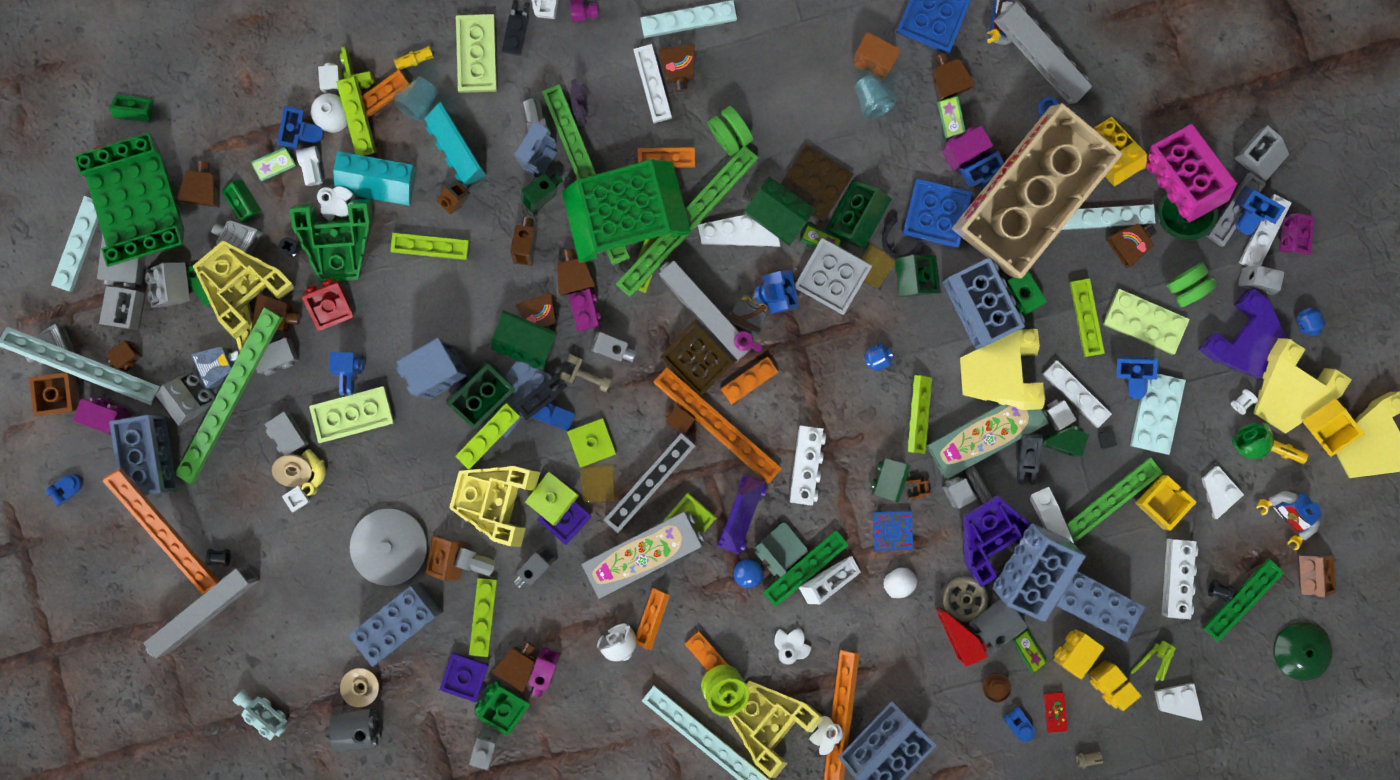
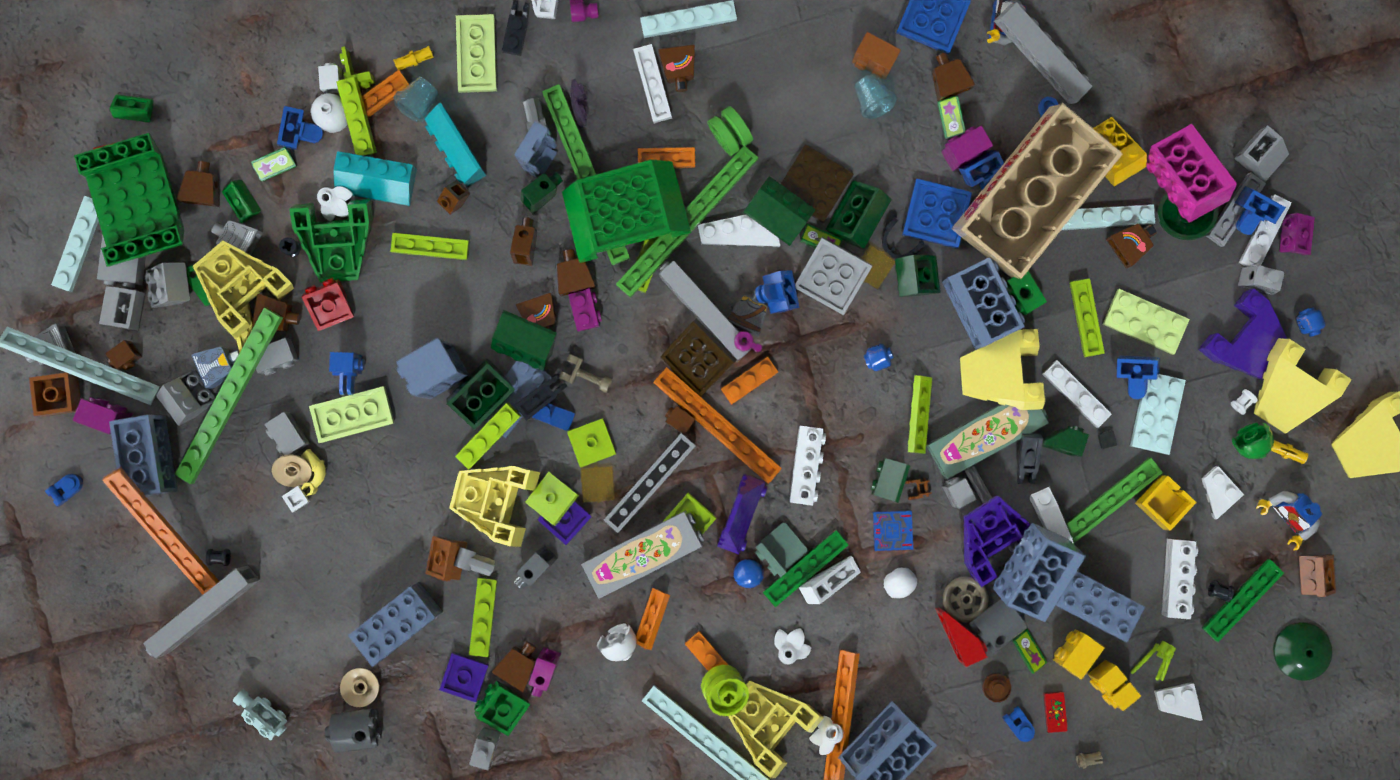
white piece [296,146,323,186] -> none
light grey dish [350,508,428,586] -> none
light grey torso [590,332,636,362] -> none
white brick [1045,399,1076,430] -> none
bright green wheel [1166,262,1218,308] -> none
yellow piece [1302,398,1364,457] -> none

